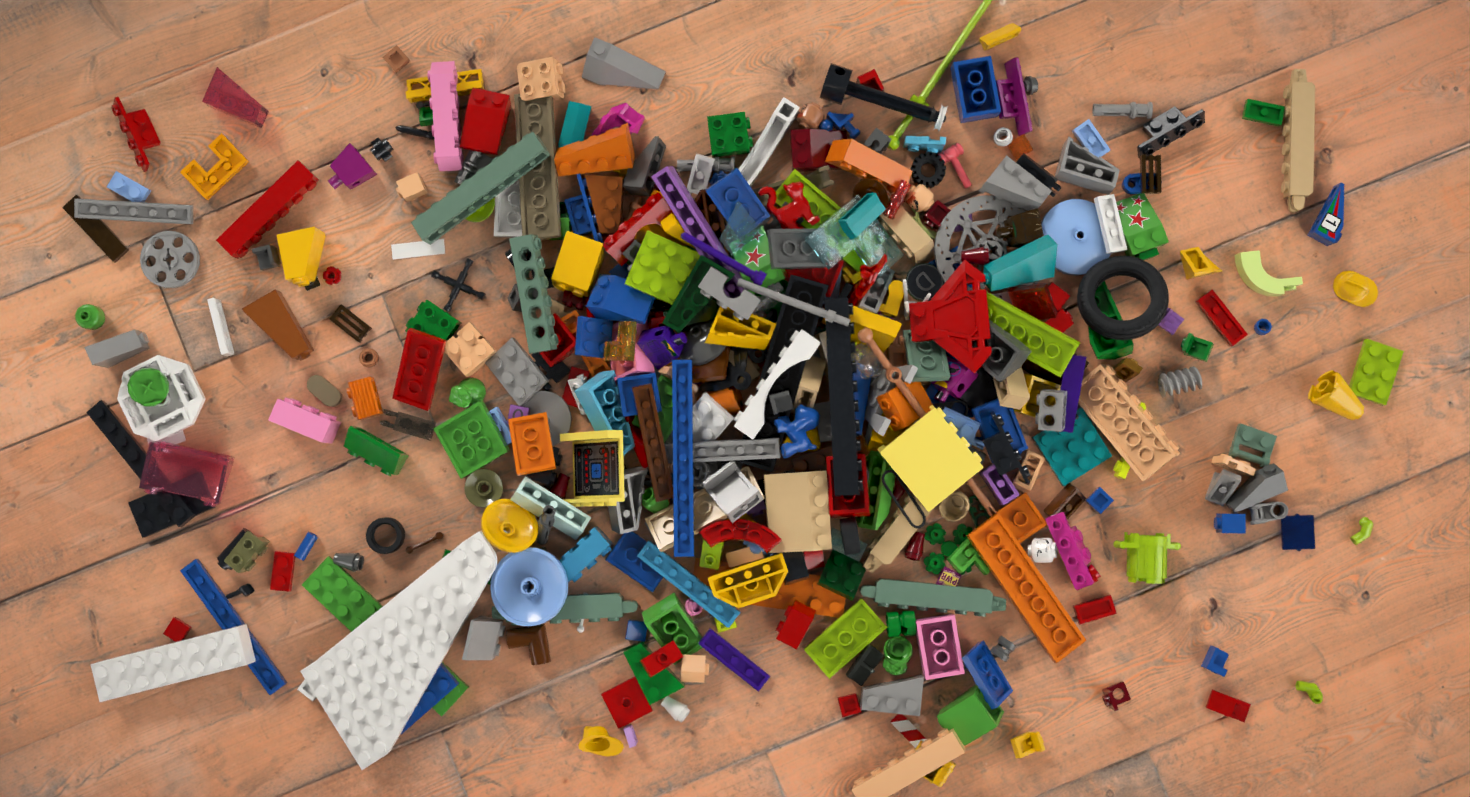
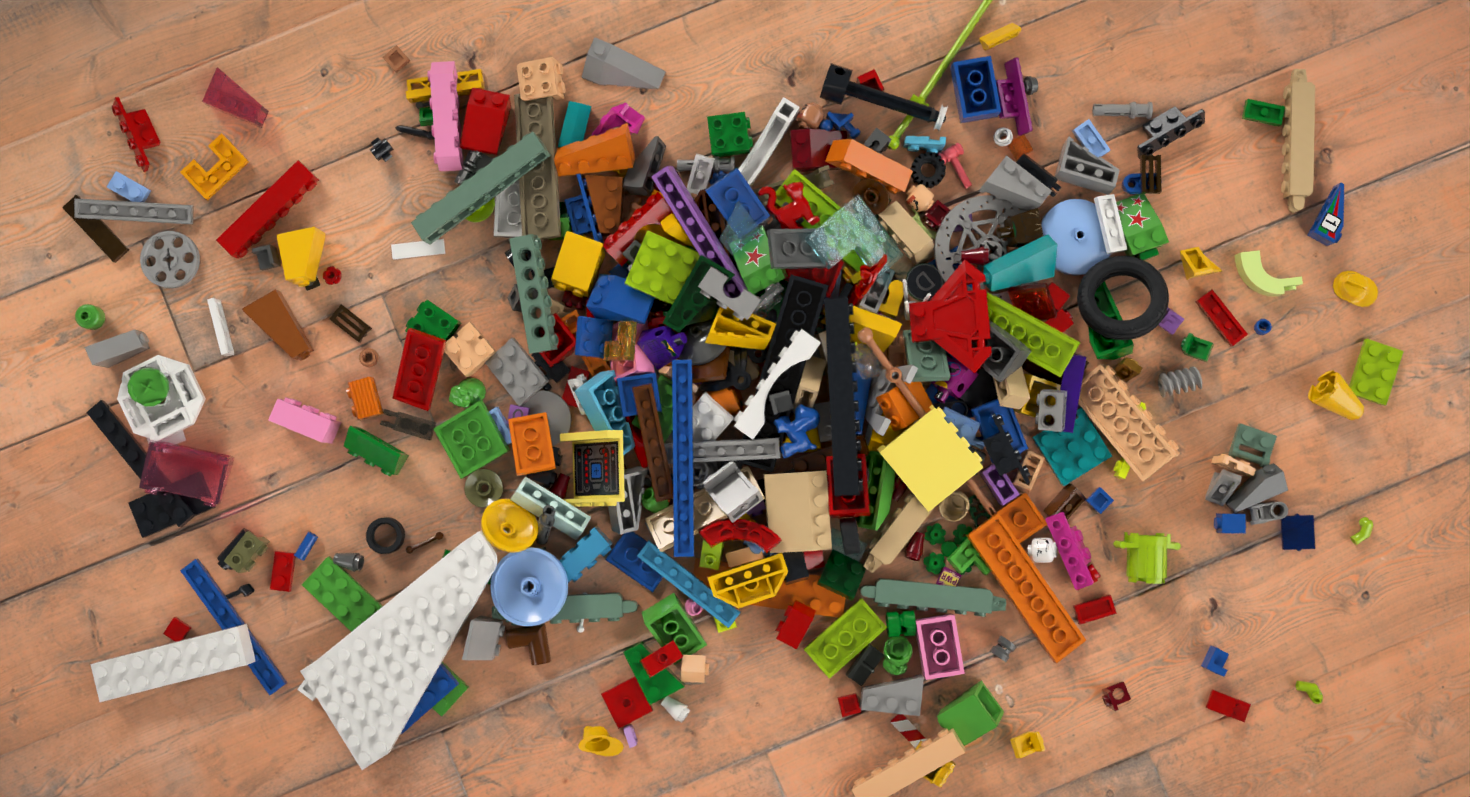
dark tan tile [307,375,342,407] -> none
magenta torso [328,143,377,189] -> none
light nougat brick [396,172,428,202] -> none
black piece [431,258,486,312] -> none
blue slope [625,619,647,642] -> none
dark purple piece [681,232,767,286] -> none
dark purple tile [698,628,770,692] -> none
light grey bar [737,278,851,327] -> none
teal piece [838,193,886,240] -> none
black piece [881,470,926,529] -> none
clear red pin [883,180,912,219] -> none
blue plate [962,640,1013,709] -> none

